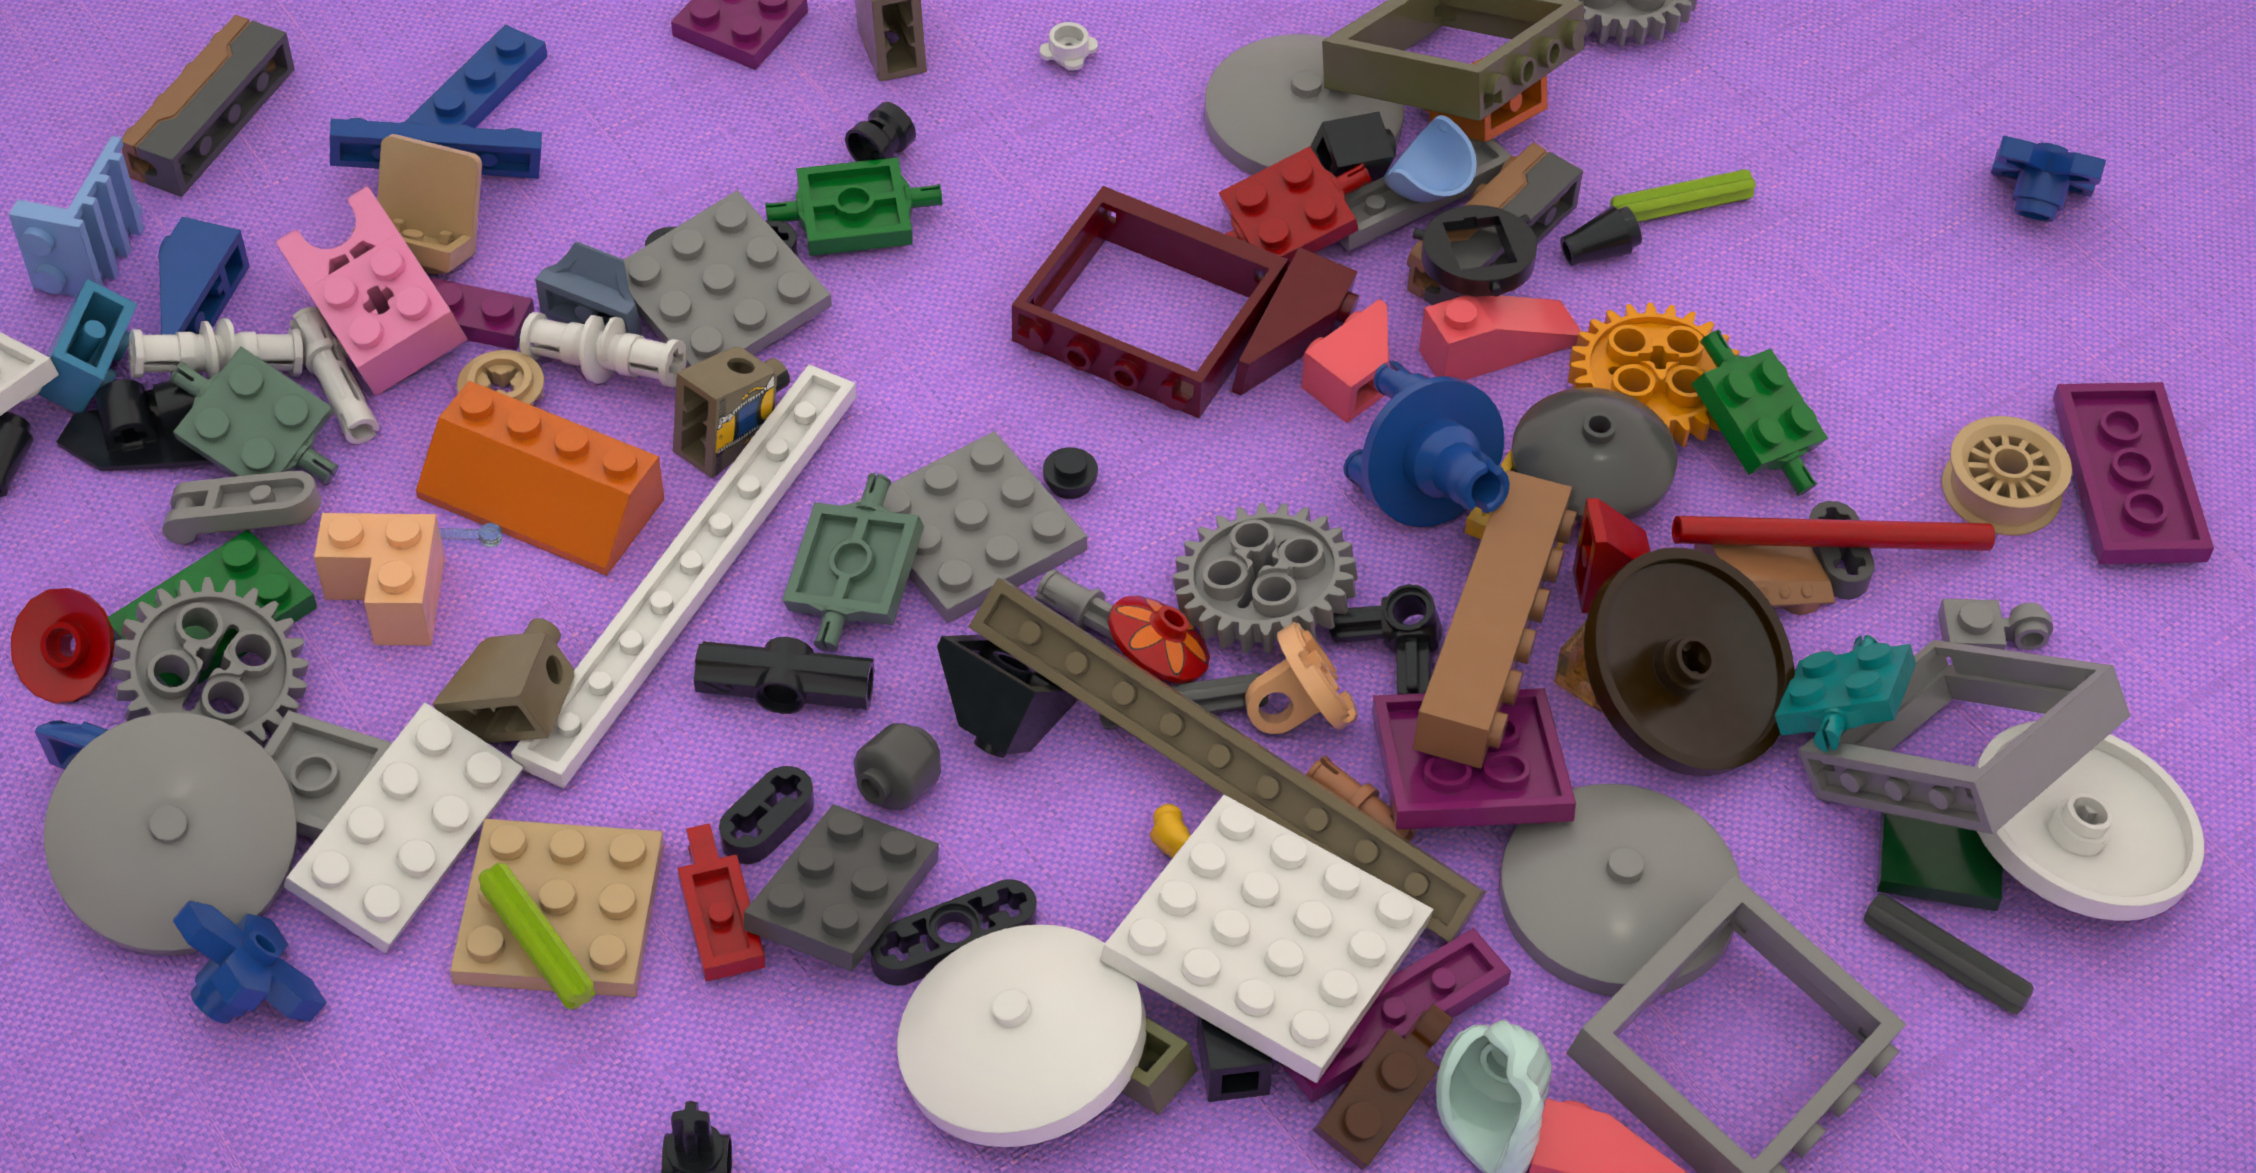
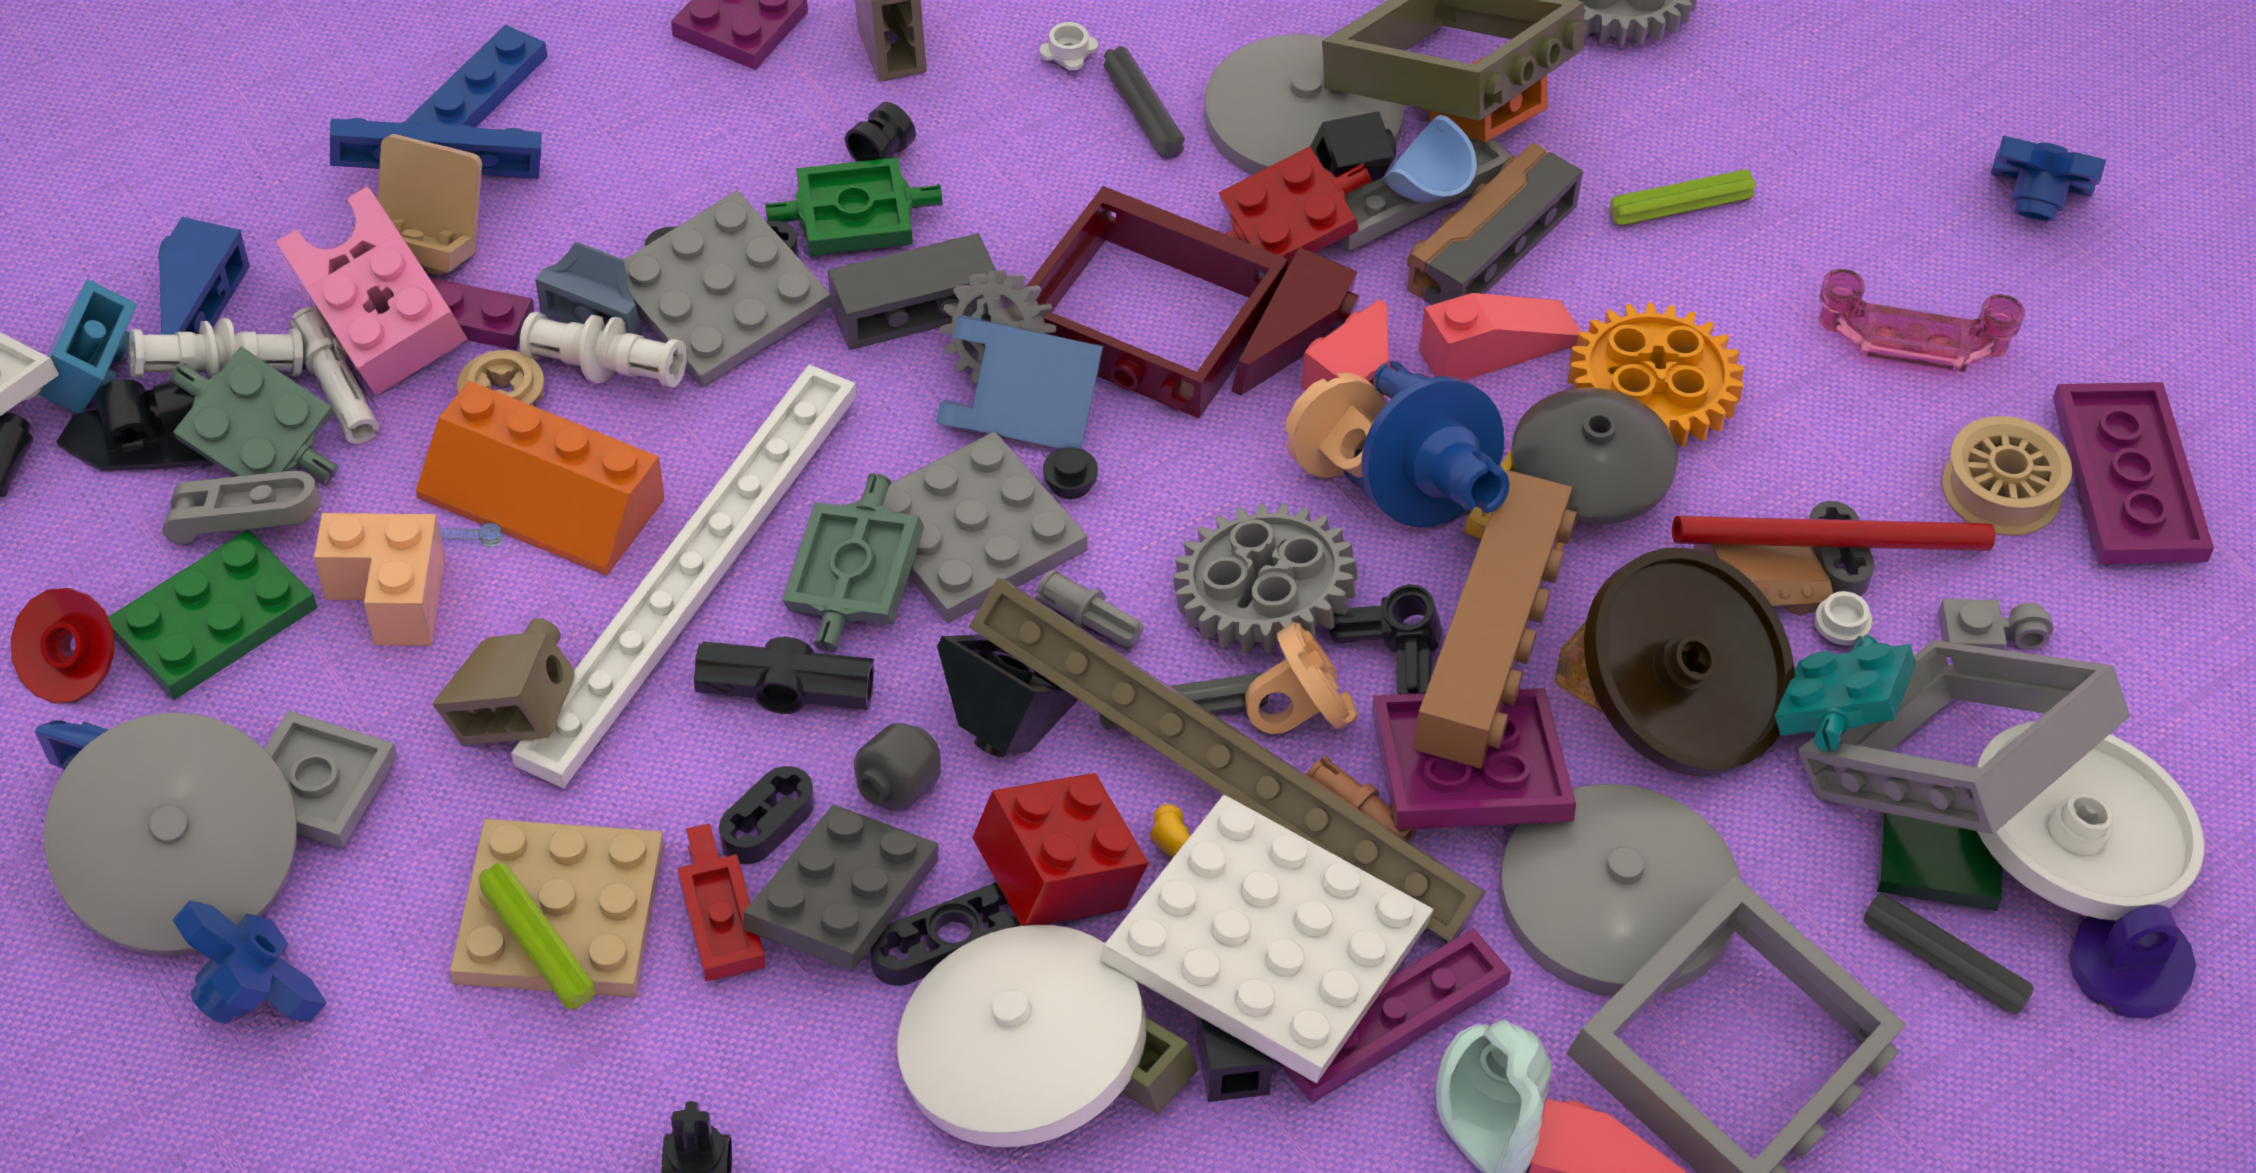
light blue plate [9,136,144,297] -> none
light grey gear [111,577,309,749] -> none
dark grey piece [122,15,295,197] -> none
white plate [284,702,524,954] -> none
dark tan torso [673,347,790,478] -> none
red dish [1107,595,1210,684] -> none
reddish brown plate [1312,1003,1453,1170] -> none
black piece [1413,205,1537,297] -> none
black cone [1560,206,1642,266] -> none
red slope [1572,498,1651,613] -> none
green plate [1691,329,1828,496] -> none
none -> dark grey brick [828,233,996,350]
none -> medium blue flag [936,315,1103,449]
none -> light grey gear [940,270,1056,384]
none -> red brick [972,773,1149,926]
none -> dark grey axle [1104,46,1185,158]
none -> light nougat tile [1285,372,1386,478]
none -> white plate [1814,591,1872,645]
none -> clear pink plate [1819,269,2025,372]
none -> dark purple tile [2068,905,2196,1018]

